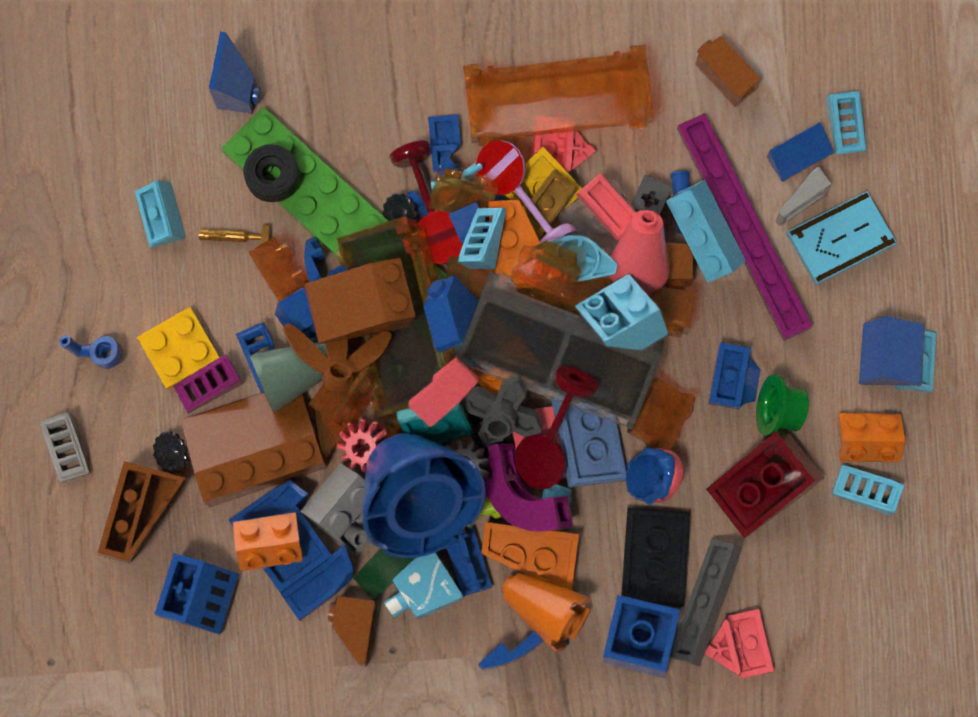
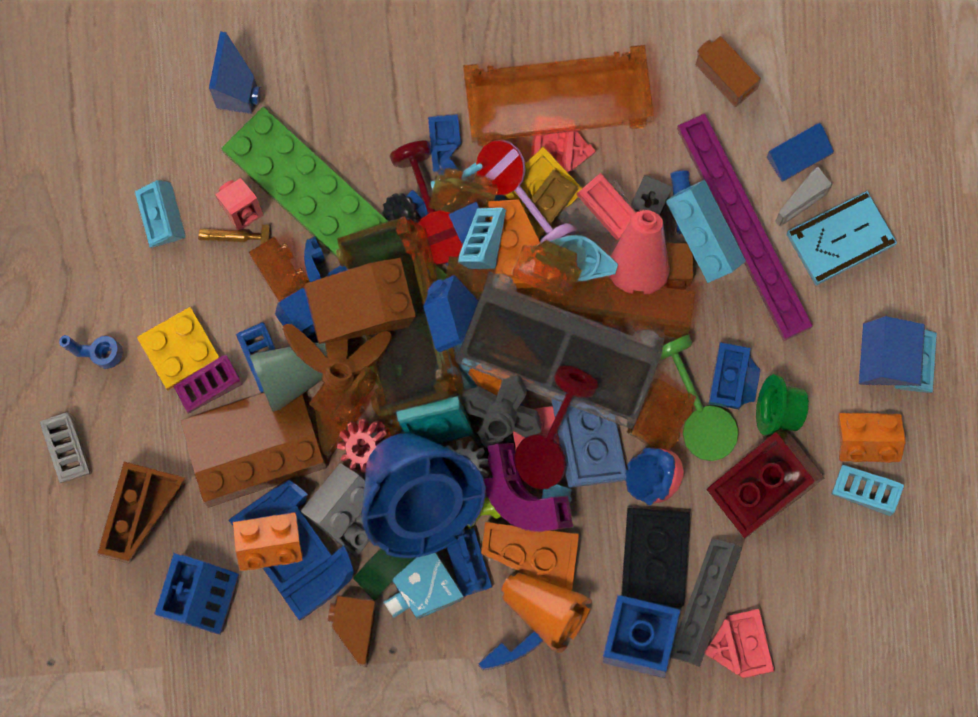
black piece [153,431,188,474] -> none
black tyre [243,144,300,203] -> none
coral slope [408,357,478,427] -> none
medium azure slope [575,274,668,350] -> none
medium azure slope [826,91,867,155] -> none
none -> coral slope [215,178,264,230]
none -> bright green piece [651,334,738,461]

